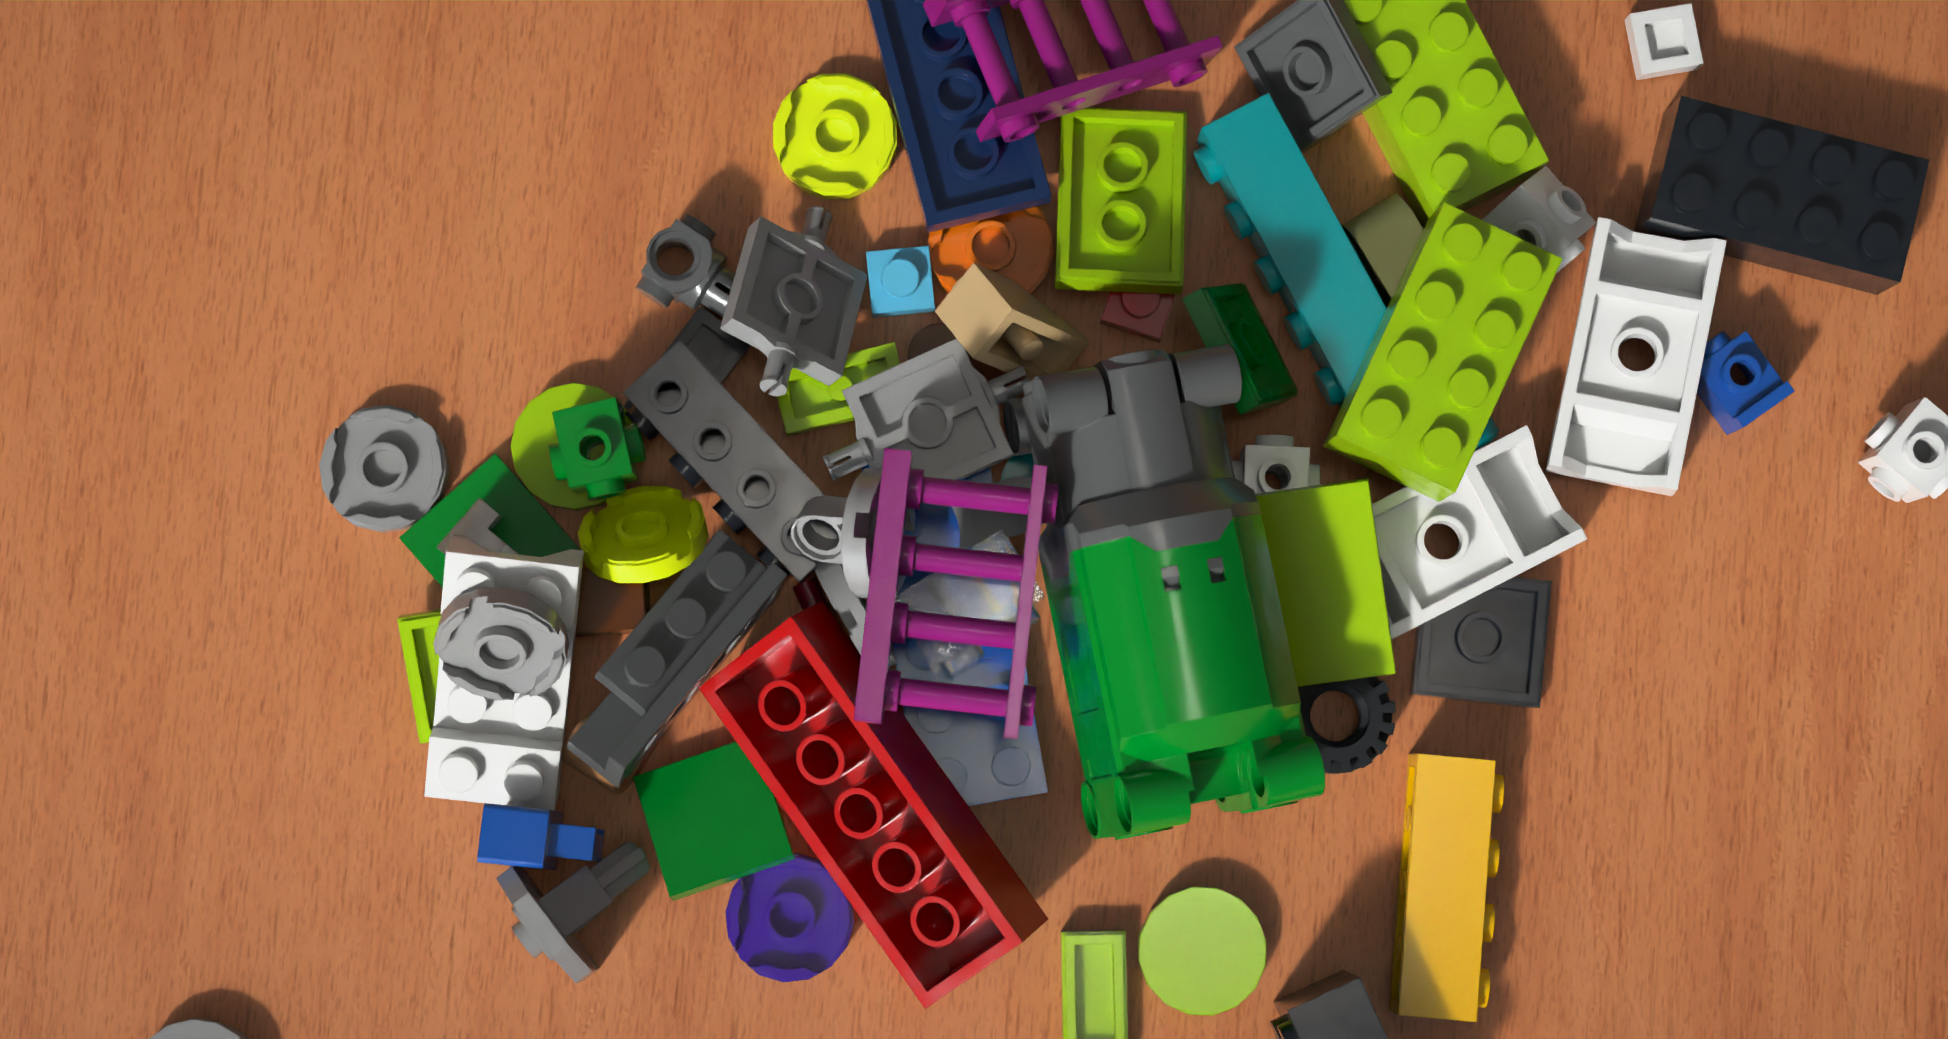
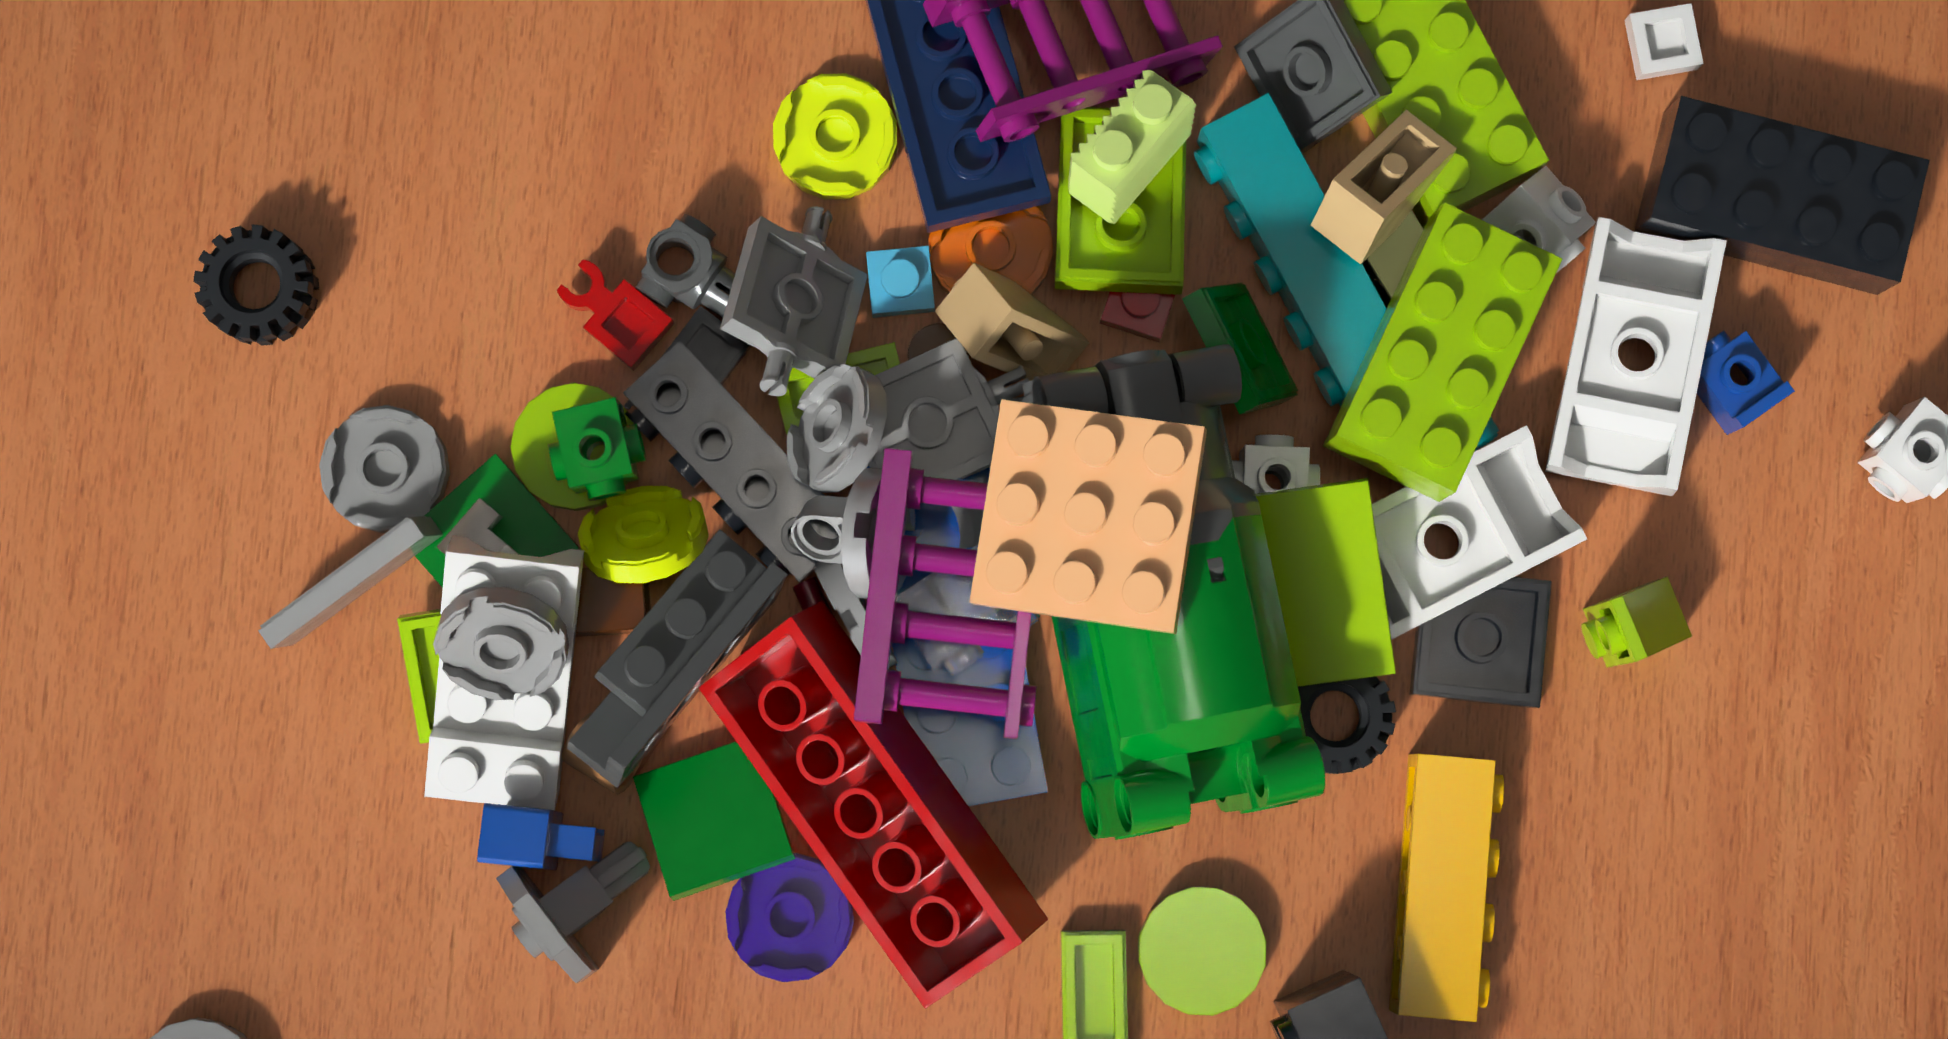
none -> black tyre [193,225,319,346]
none -> light grey tile [258,516,443,649]
none -> red plate [557,259,675,371]
none -> light grey tile [787,364,887,493]
none -> light nougat plate [969,399,1207,634]
none -> yellowish green brick [1068,70,1197,224]
none -> tan slope [1310,110,1457,265]
none -> lime slope [1581,576,1692,668]

